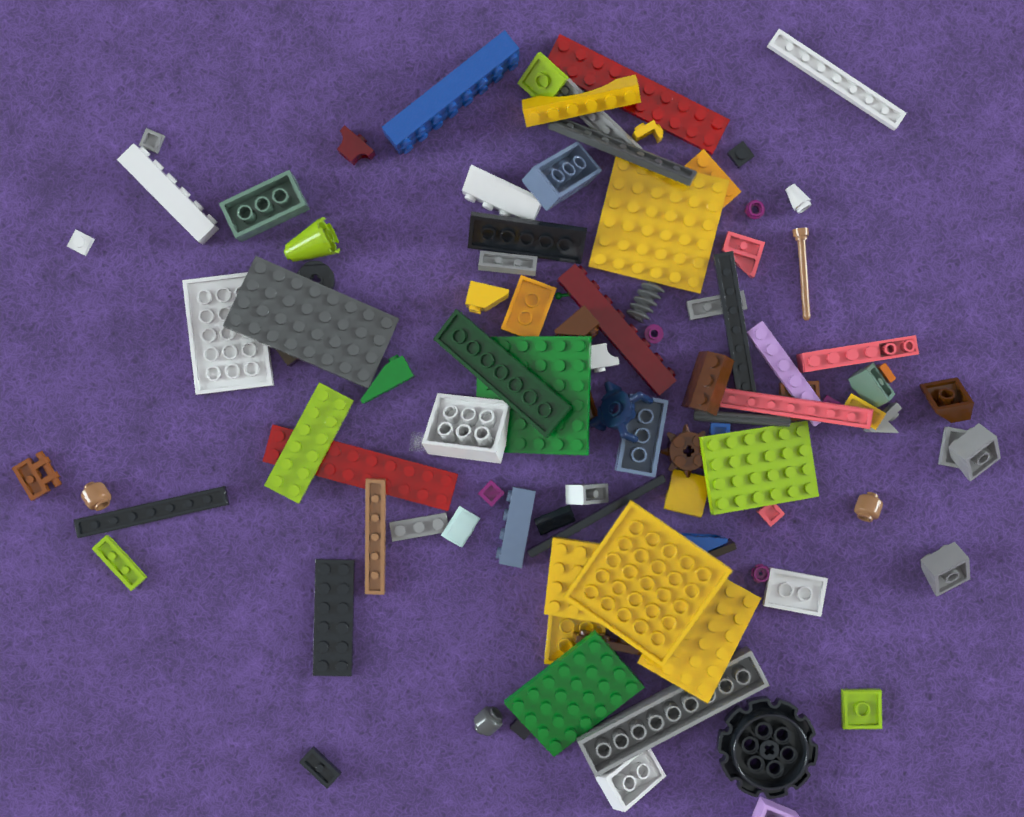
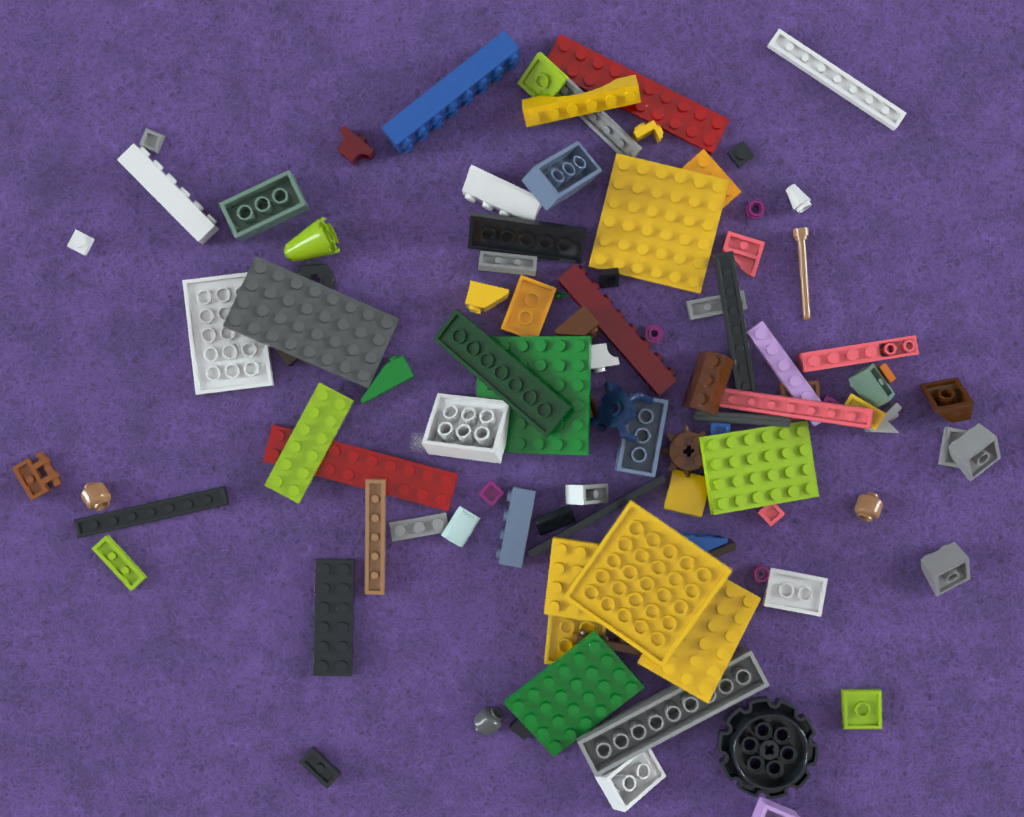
dark grey tile [548,119,697,186] -> none
dark grey piece [626,281,665,324] -> none
none -> black plate [599,268,619,288]

